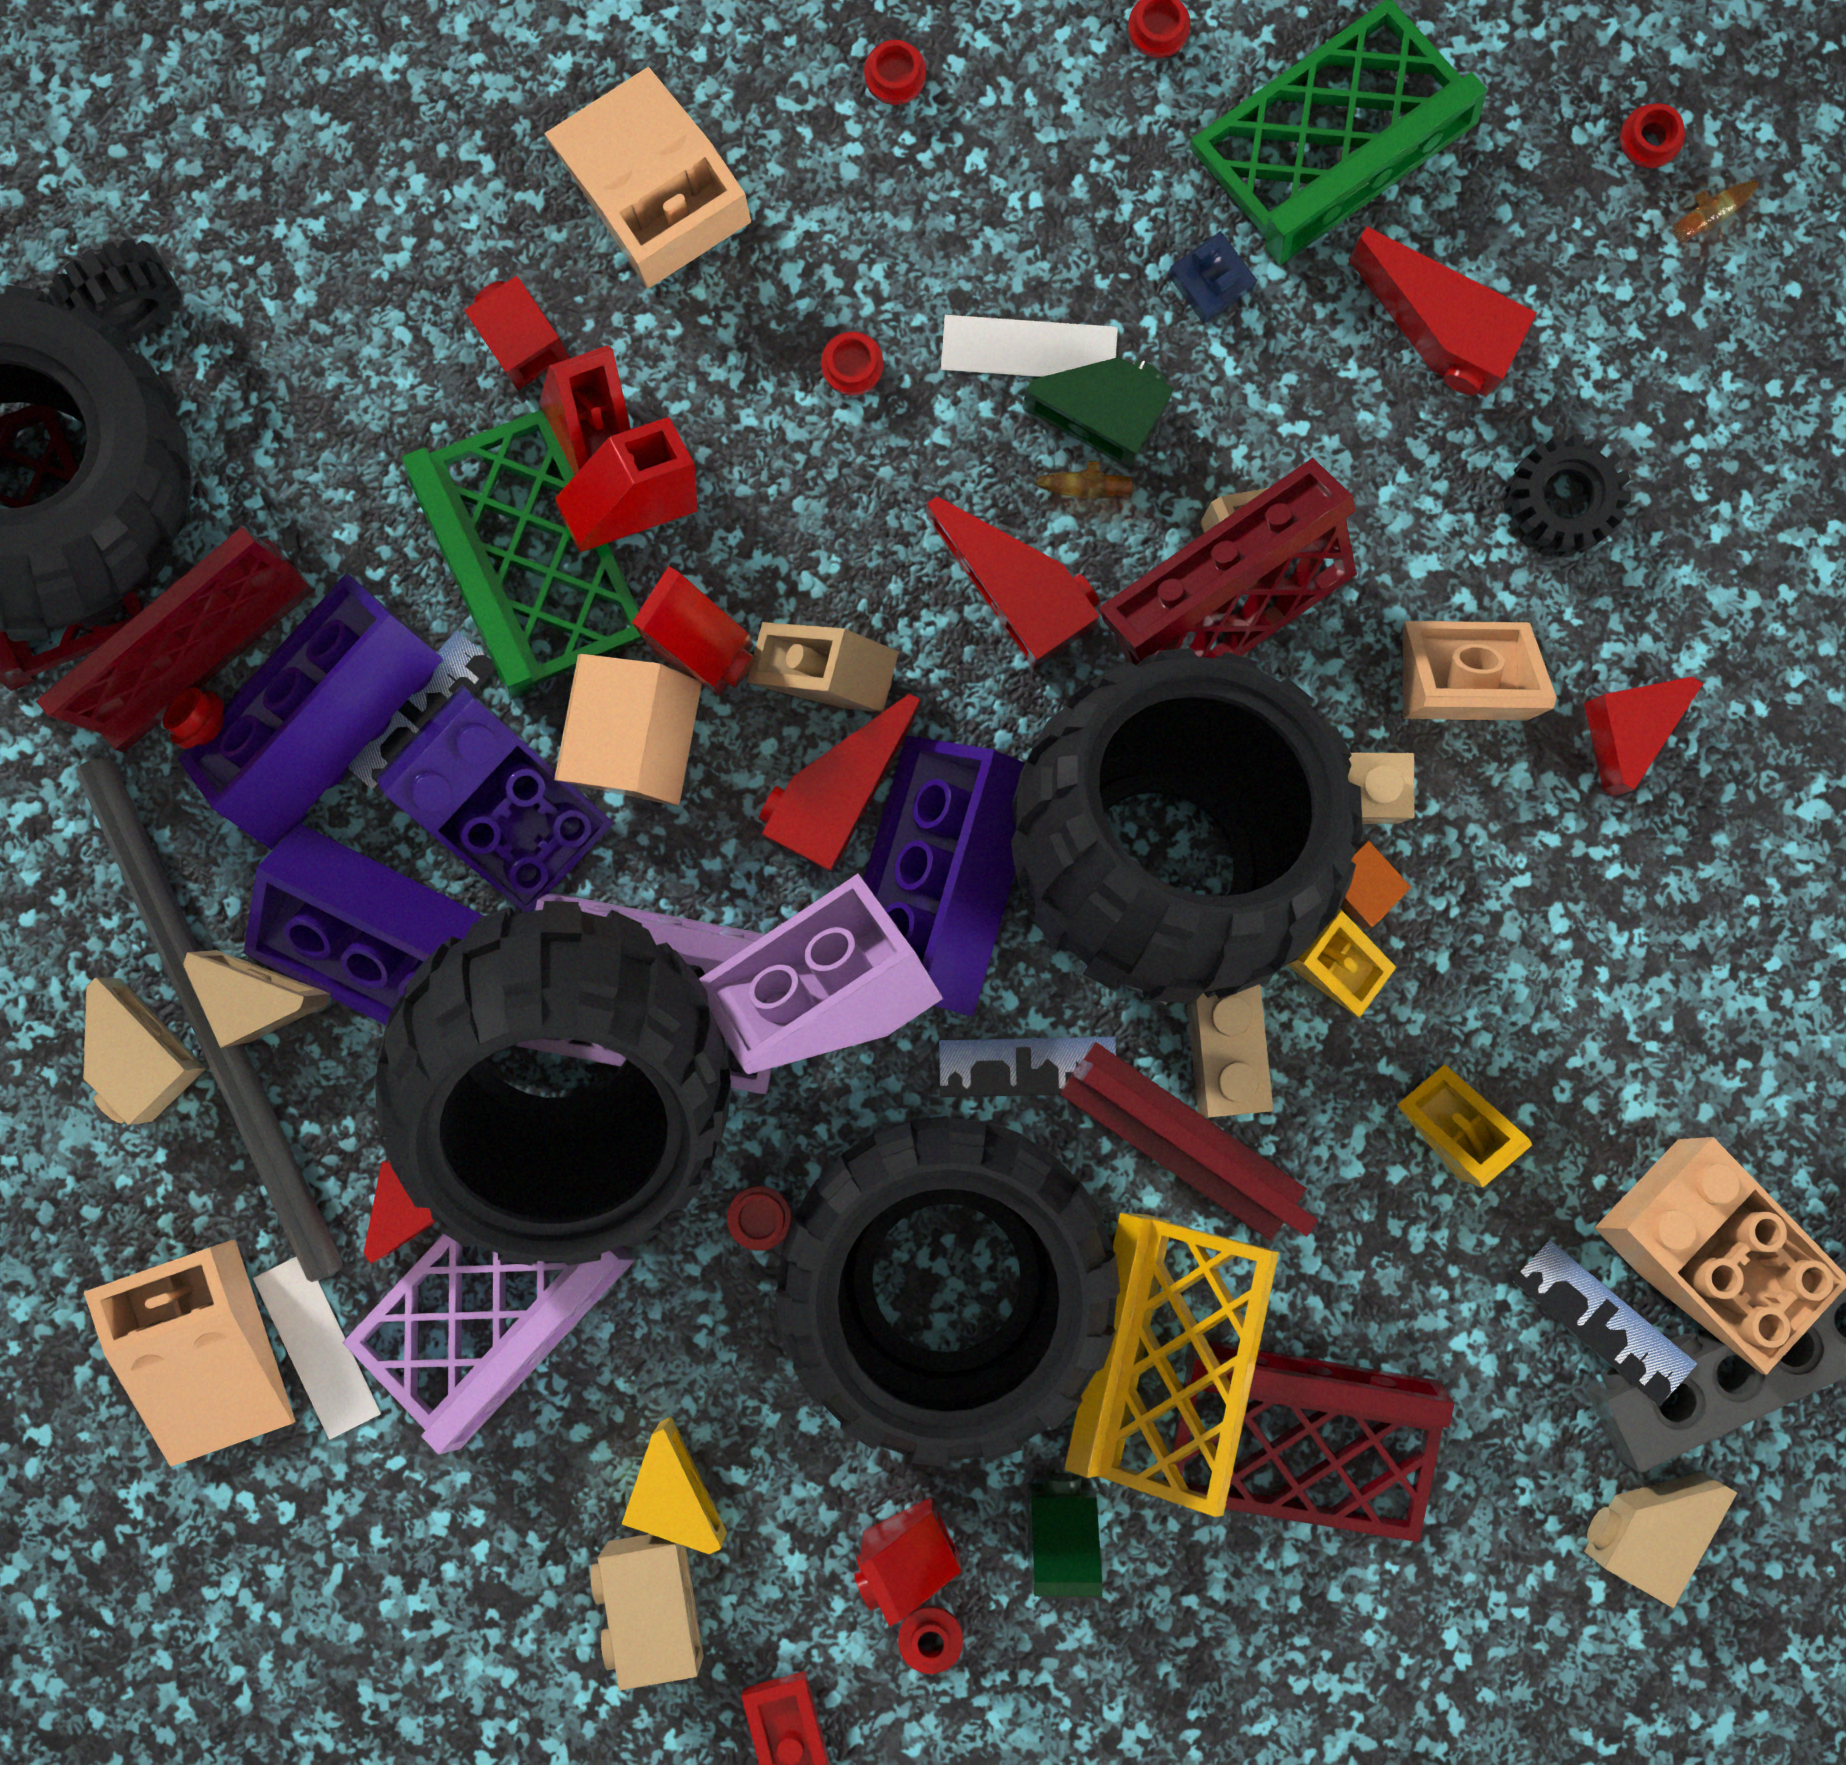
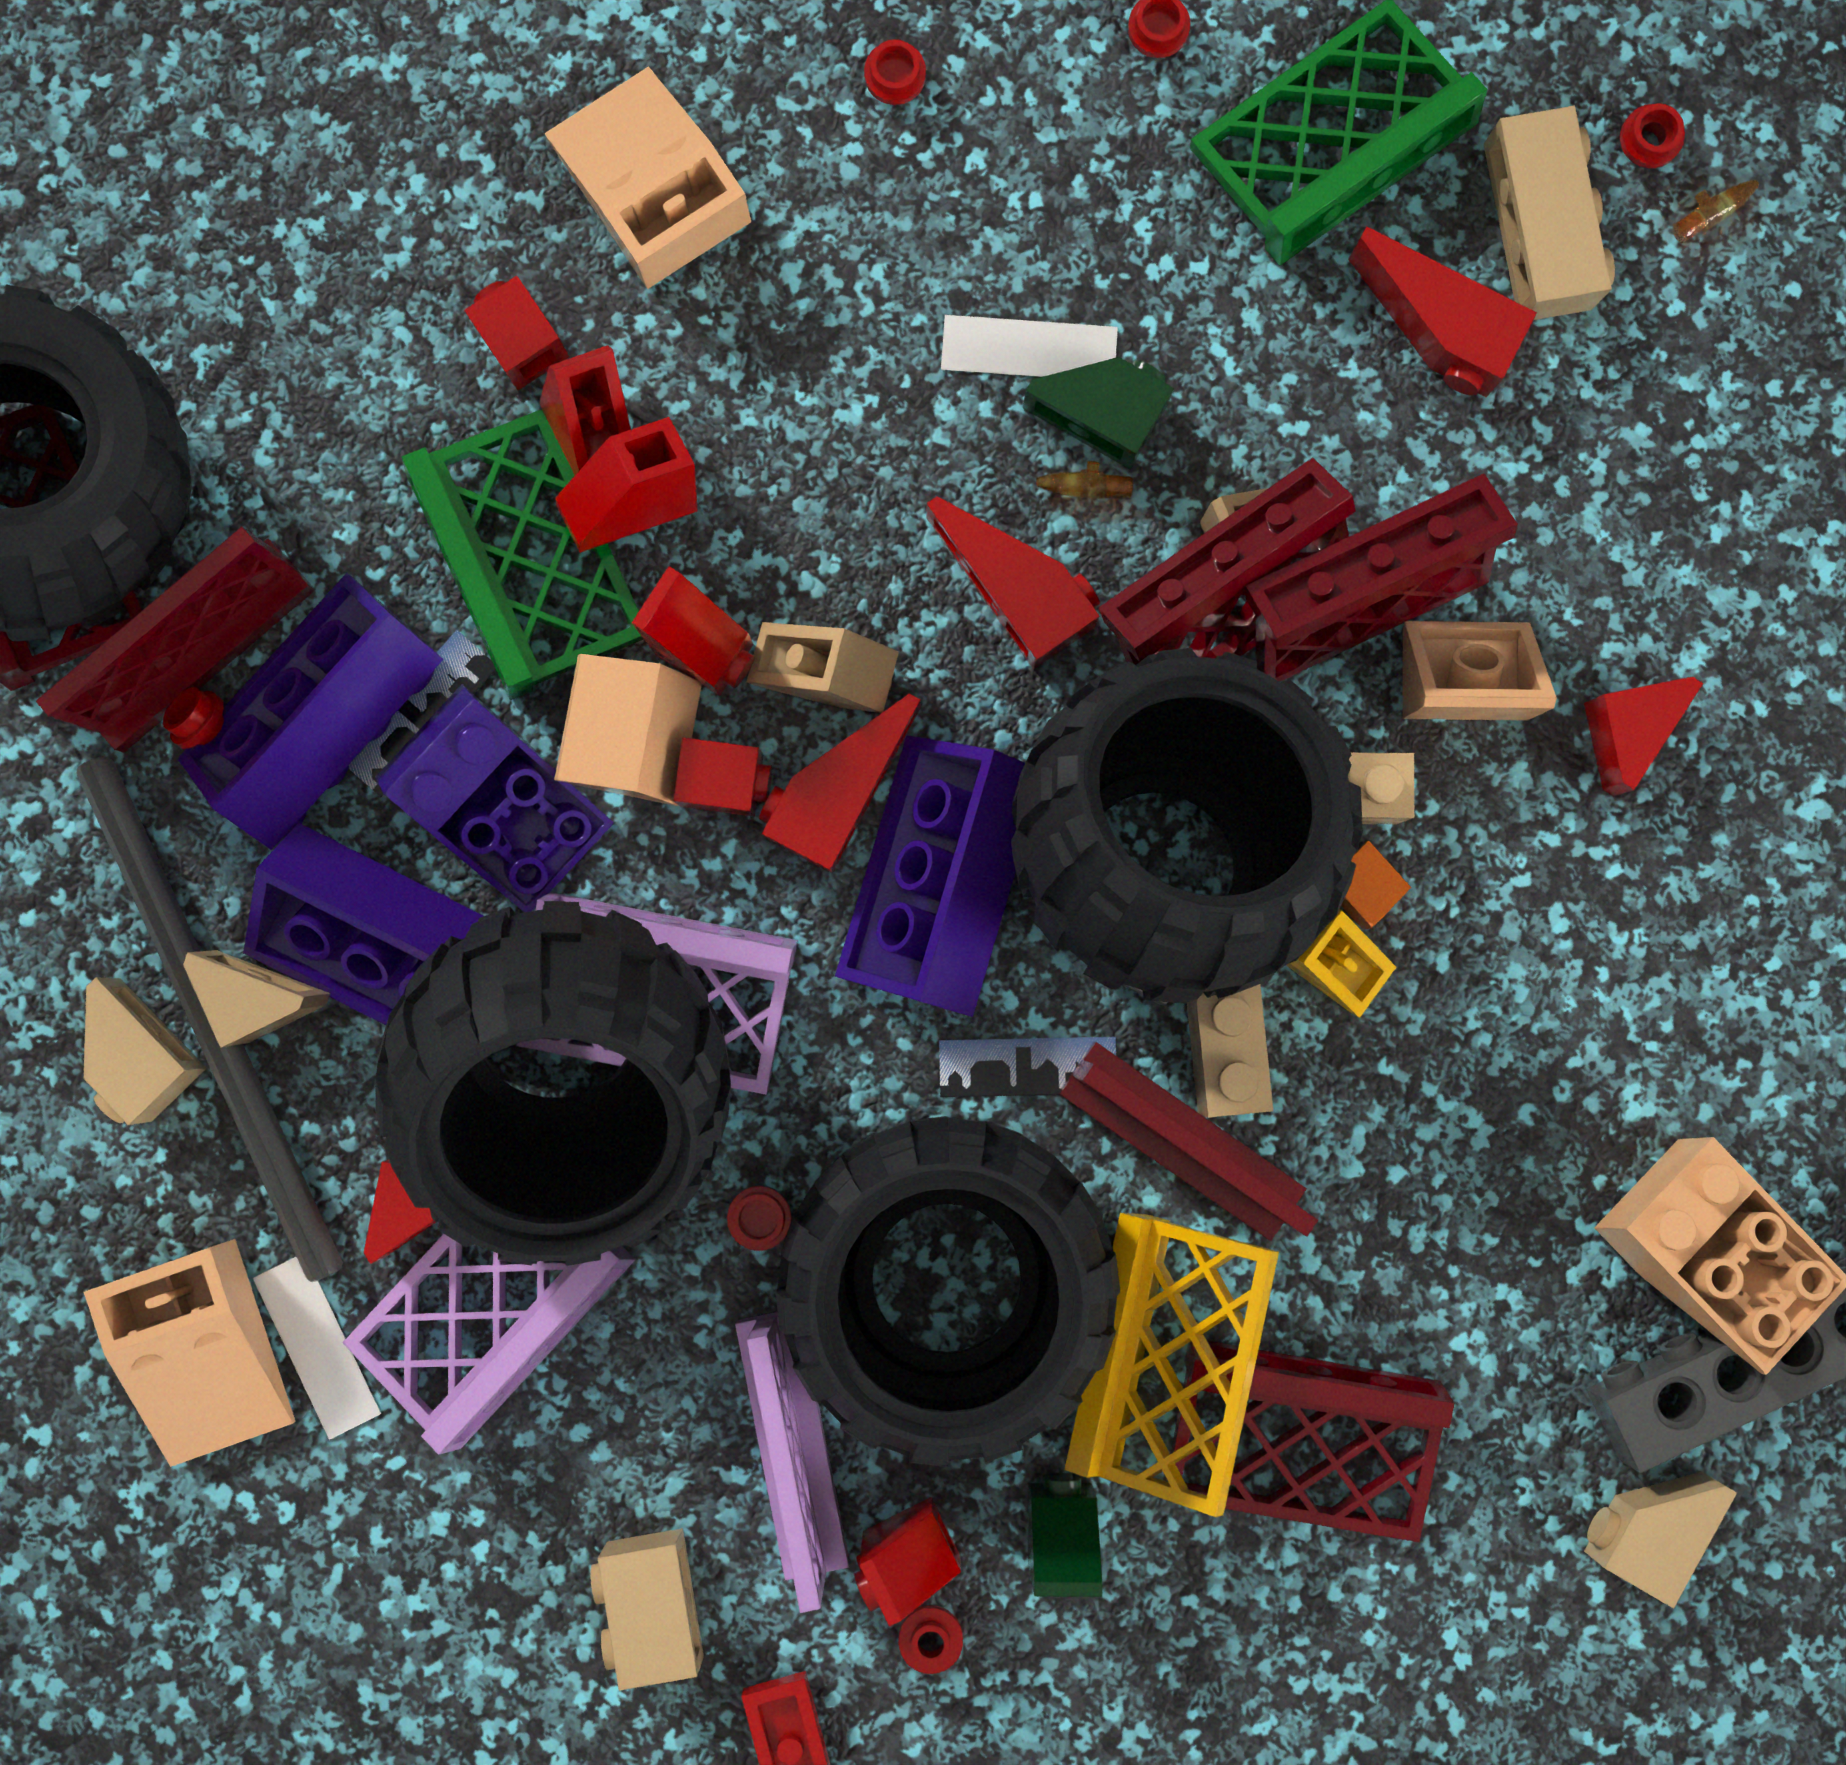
black tyre [49,239,182,345] -> none
yellow slope [622,1416,727,1555] -> none
lavender slope [699,874,943,1075] -> none
red plate [821,332,884,396] -> none
dark blue tile [1168,231,1258,324] -> none
yellow slope [1397,1064,1532,1188] -> none
black tyre [1503,434,1632,558] -> none
sticker [1512,1240,1697,1407] -> none
none -> red brick [673,737,772,817]
none -> lavender fence [735,1312,849,1613]
none -> dark red fence [1245,473,1518,681]
none -> tan brick [1484,105,1615,320]

